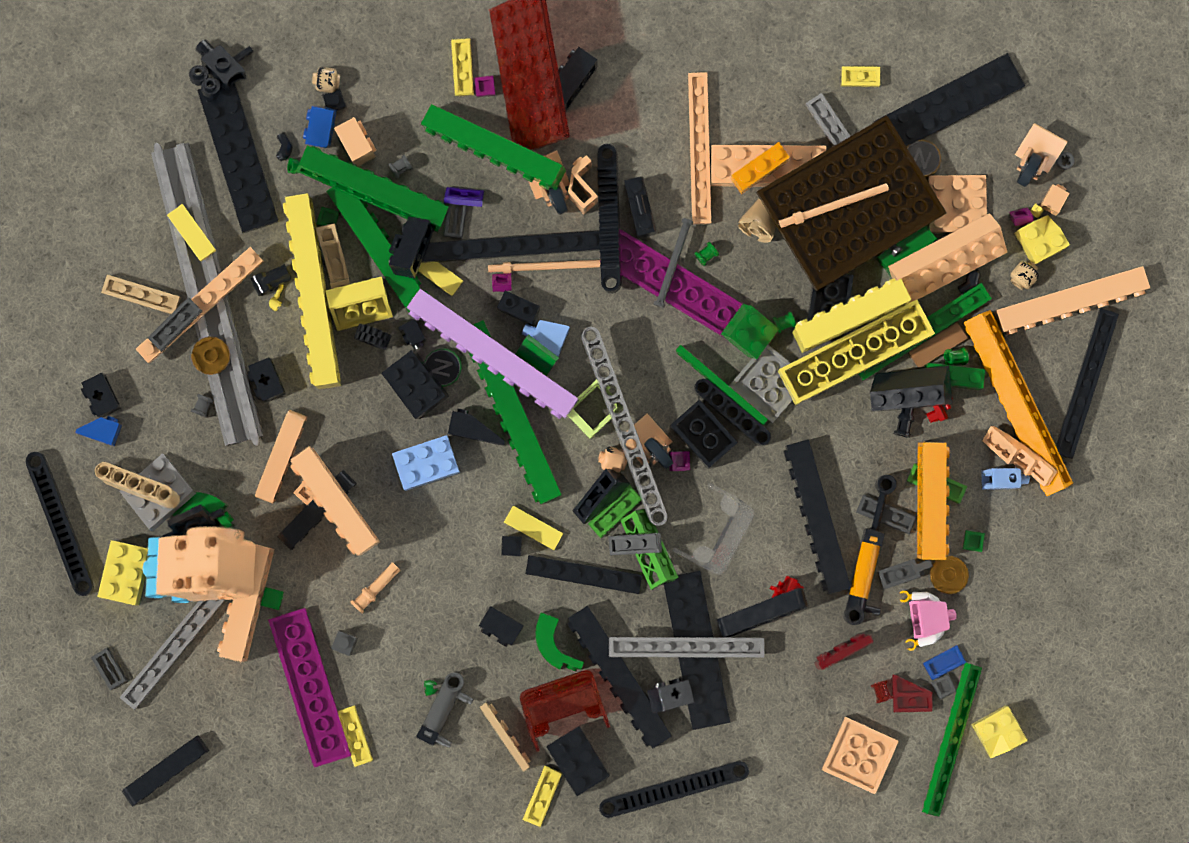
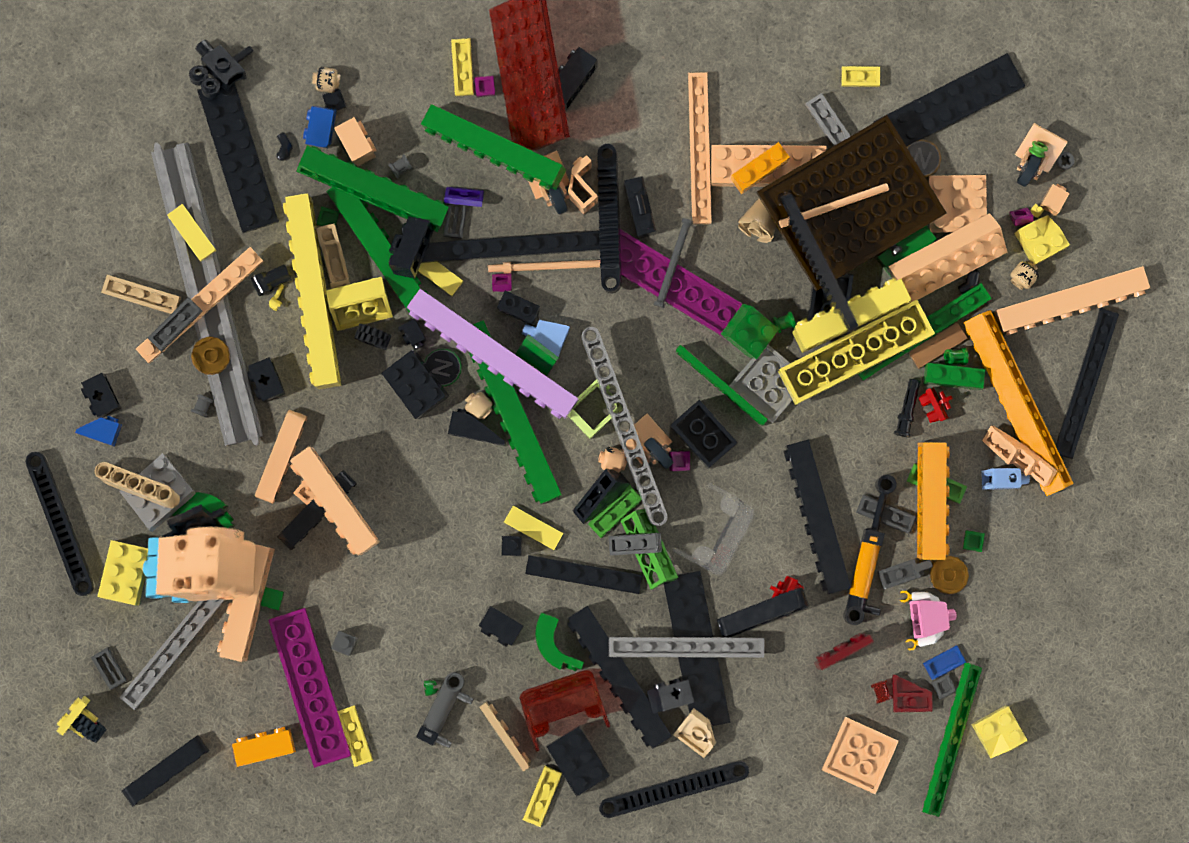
green hinge [287,158,300,174] -> none
light nougat pin [350,562,401,614] -> none
light blue brick [392,435,460,491] -> none
green bush [694,242,719,267] -> none
black beam [694,379,771,446] -> none
black slope [870,366,952,412] -> none
none -> plate [57,696,106,743]
none -> light orange brick [232,727,296,767]
none -> tan head [465,392,493,420]
none -> tan plate [673,709,716,758]
none -> black gear [780,192,859,333]
none -> bright green bush [1029,141,1048,158]

